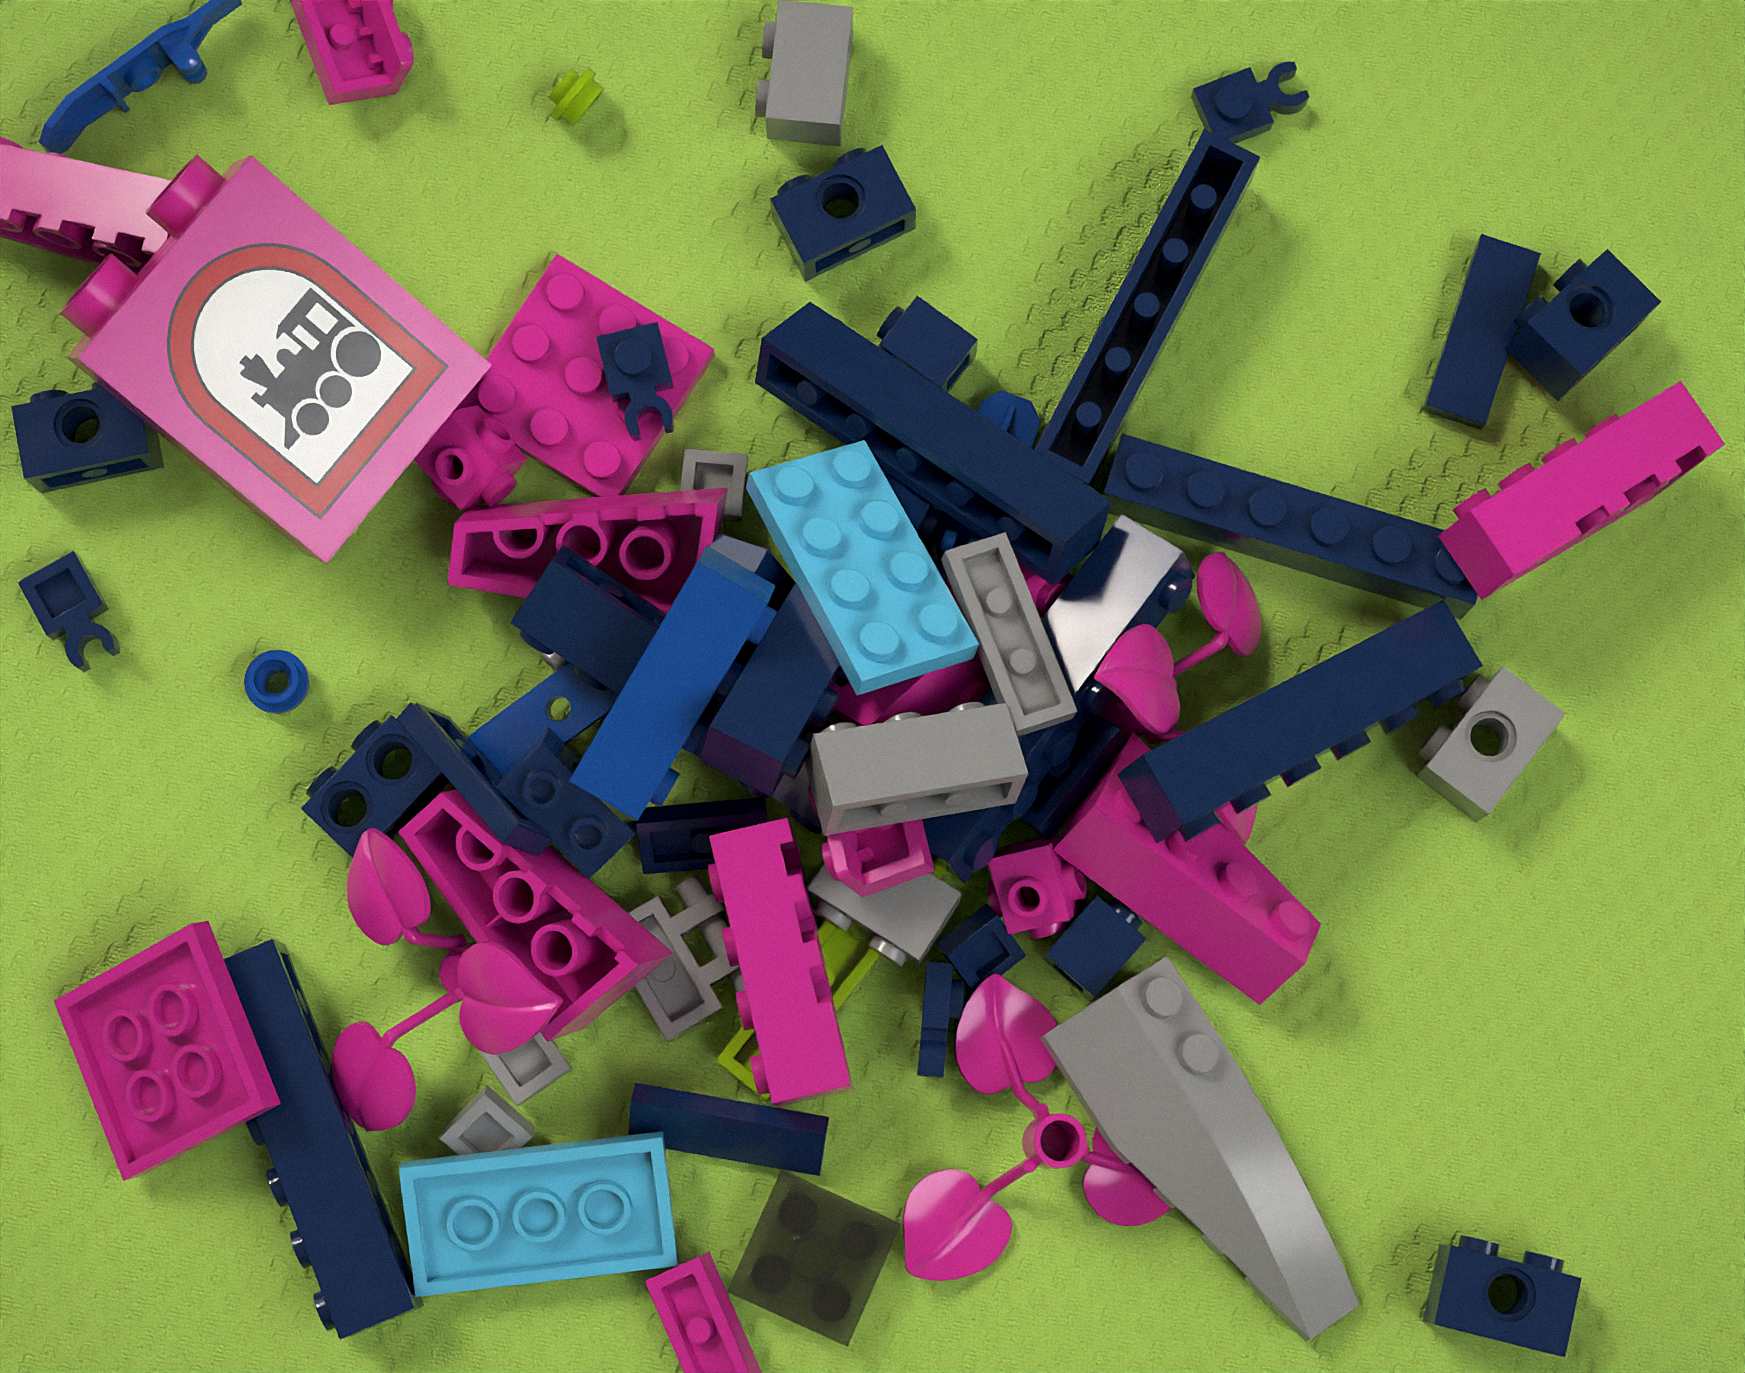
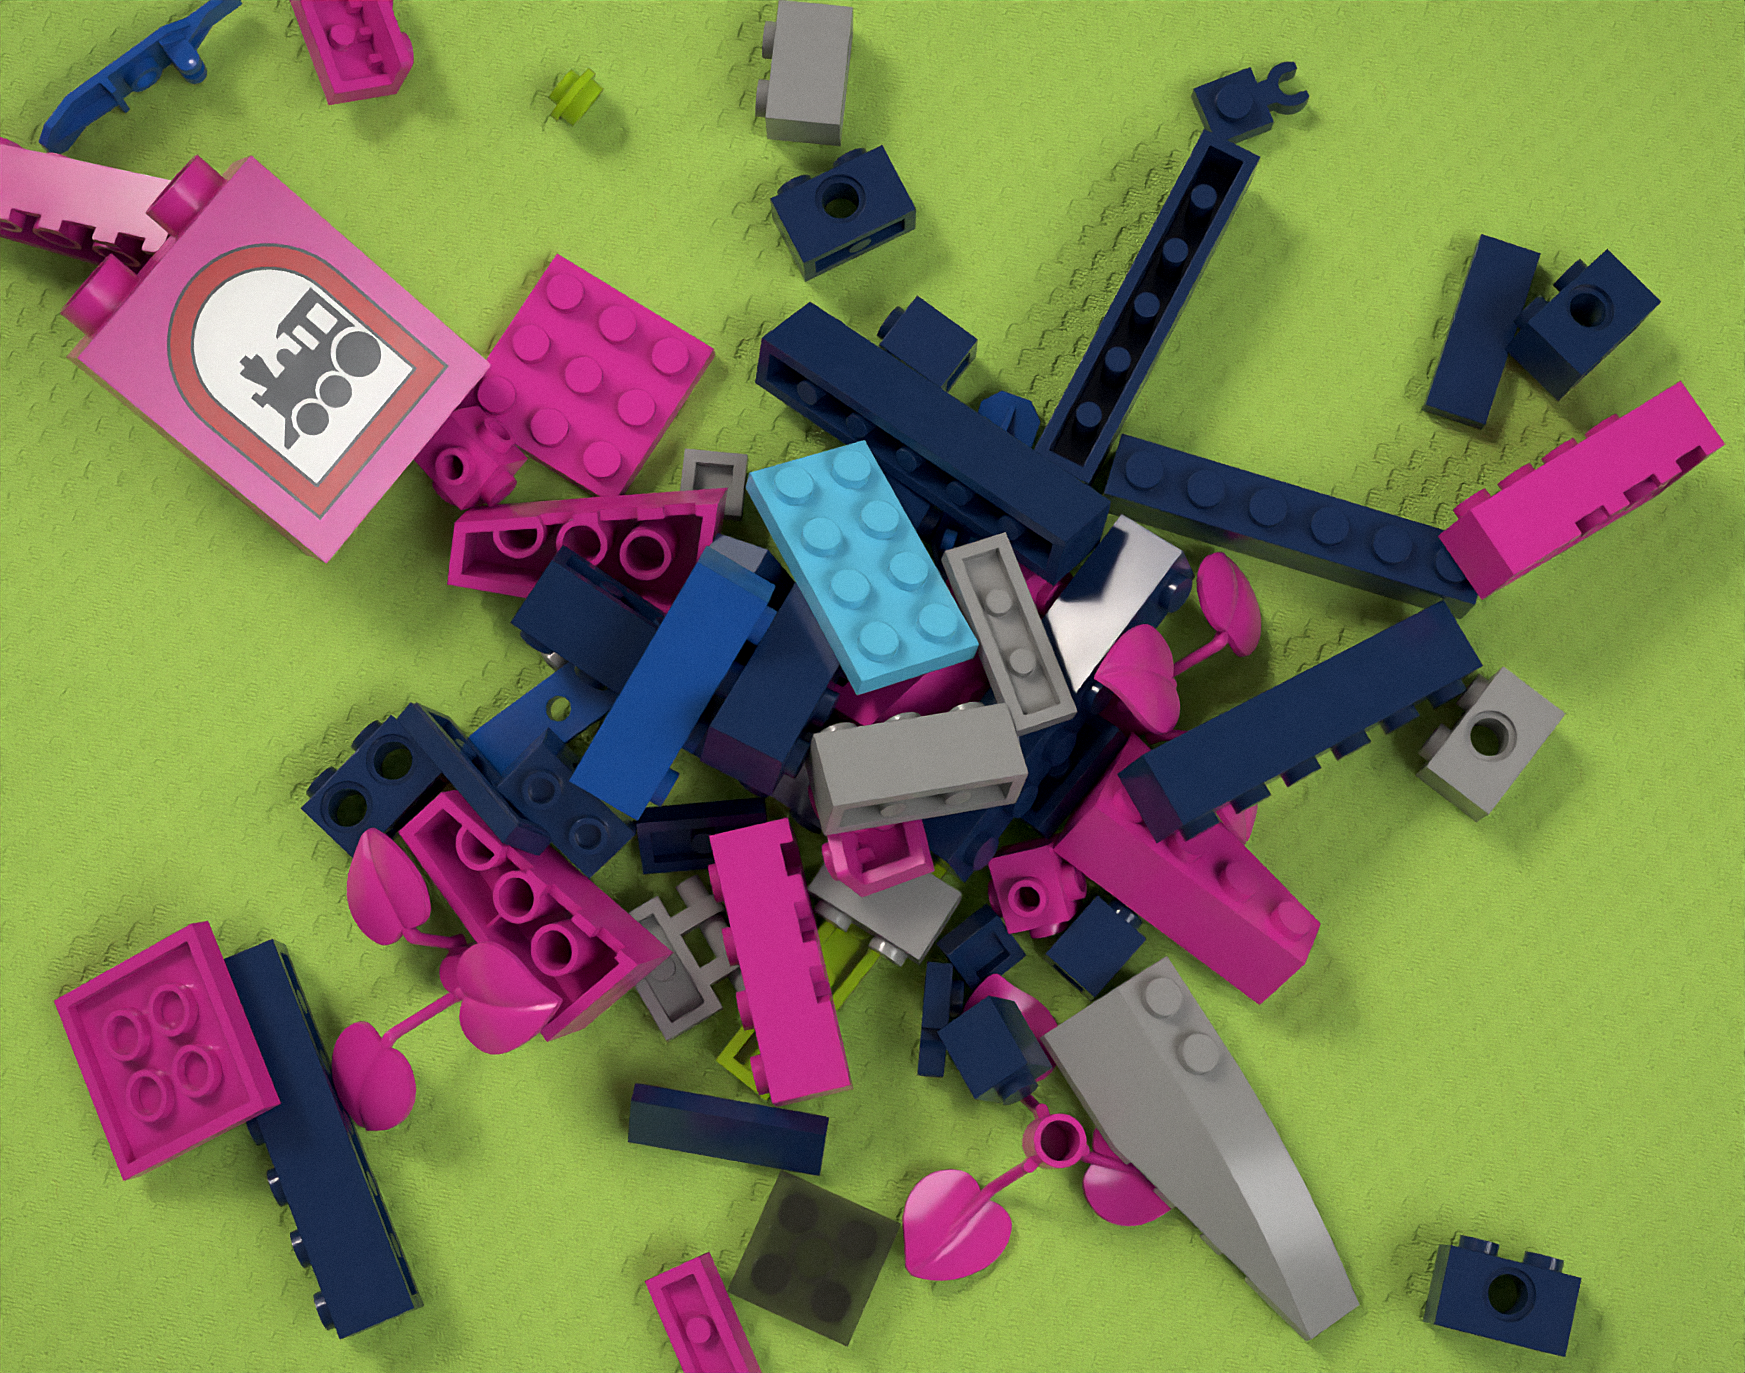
dark blue brick [11,382,164,493] -> none
dark blue plate [18,551,120,673] -> none
blue plate [244,650,310,714] -> none
medium azure plate [399,1131,679,1297] -> none
light grey plate [440,1085,535,1155] -> none
light grey plate [480,1032,572,1106] -> none
dark blue plate [596,322,674,442] -> none
none -> dark blue brick [937,995,1053,1105]

